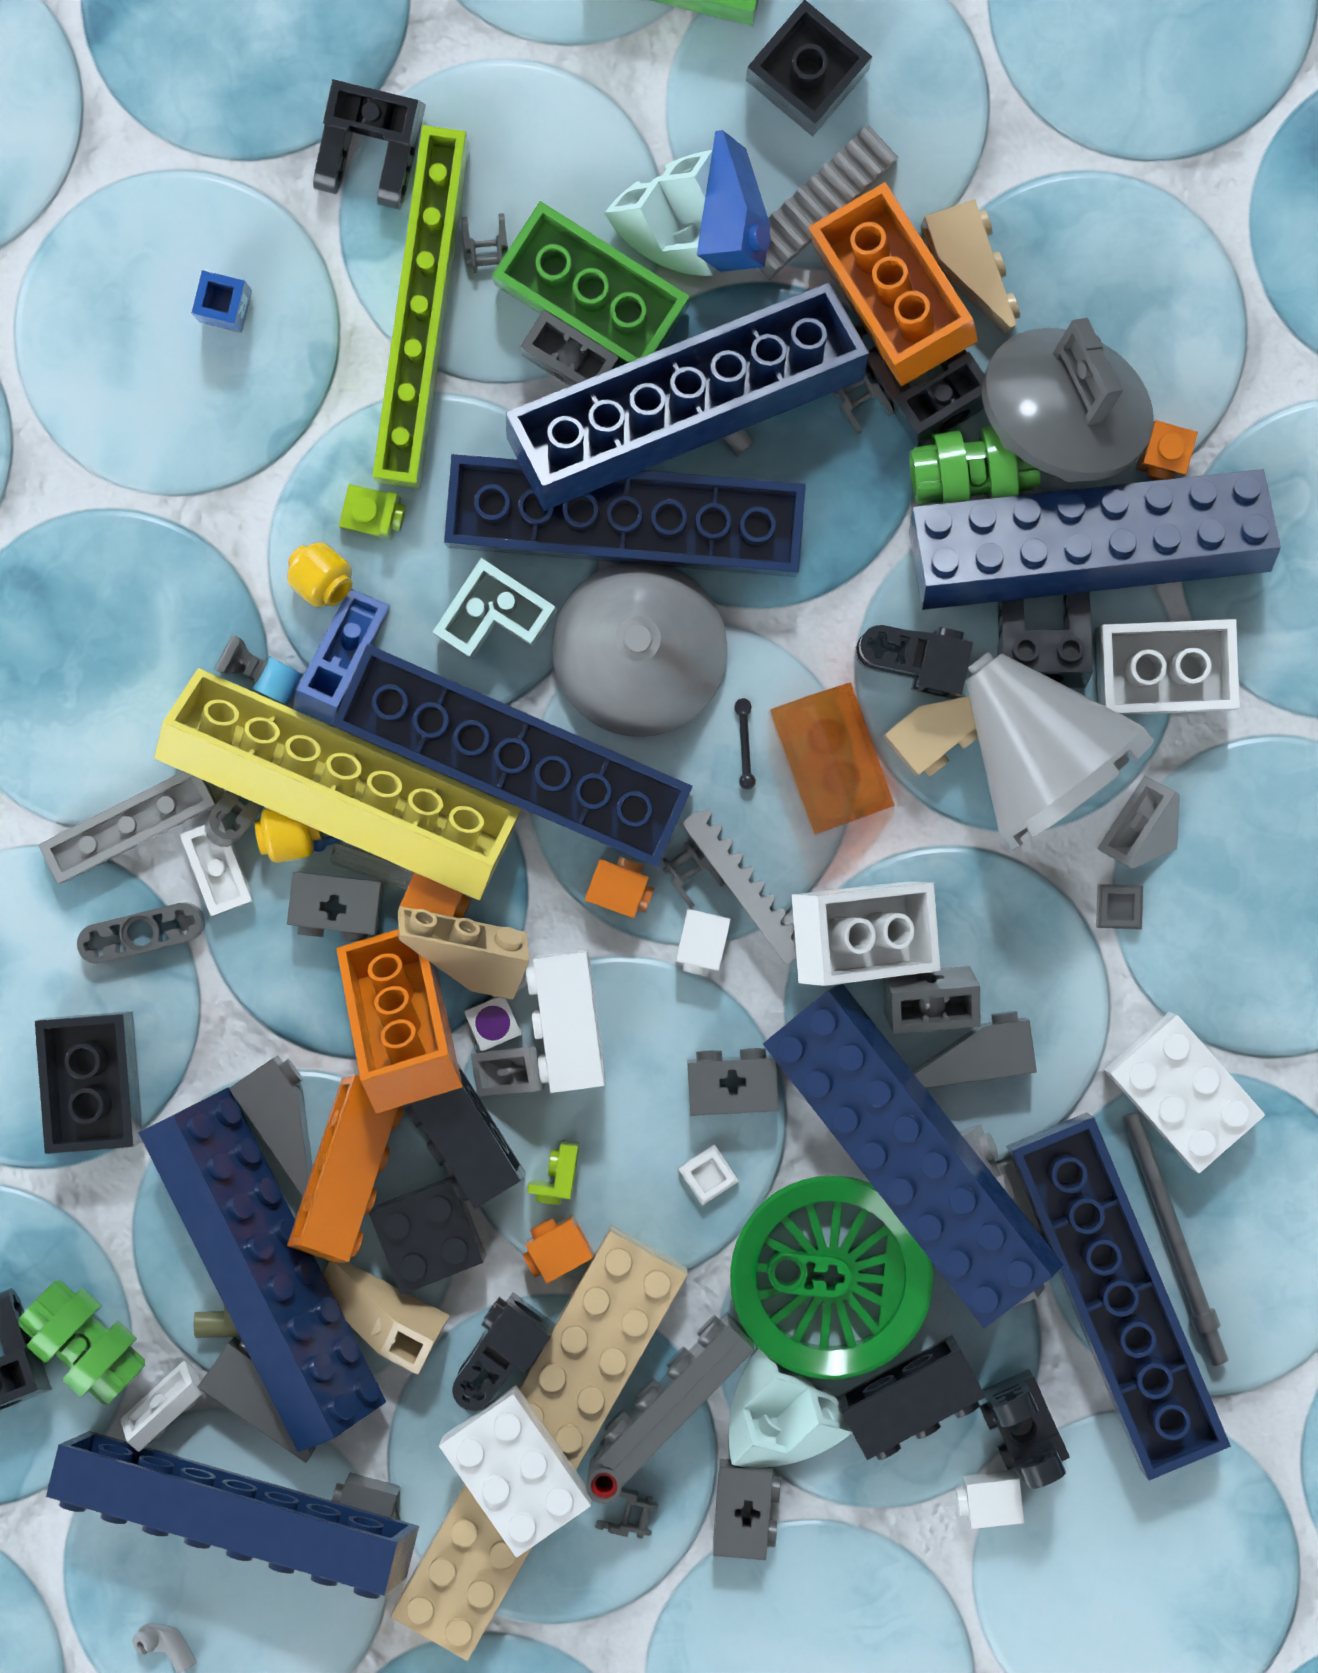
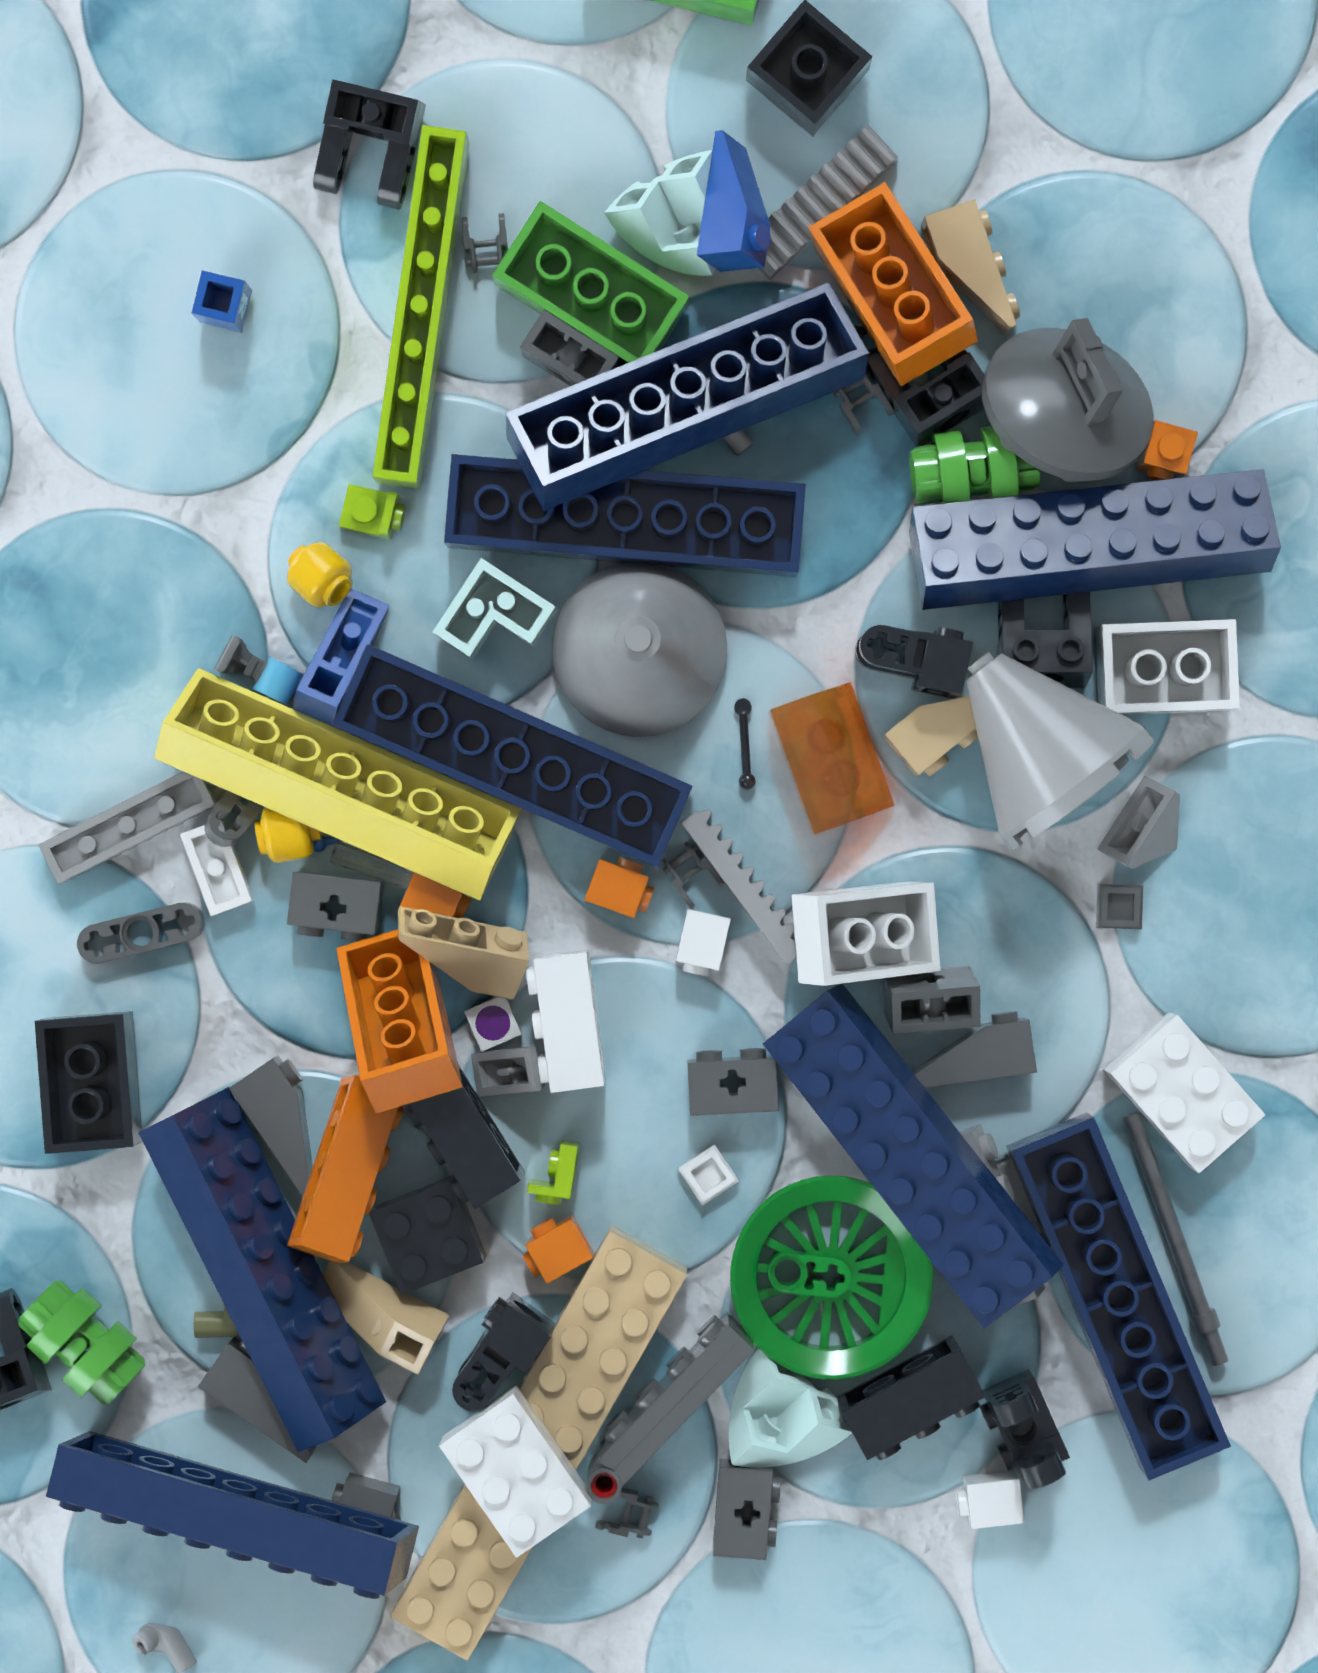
white plate [120,1360,204,1452] -> none

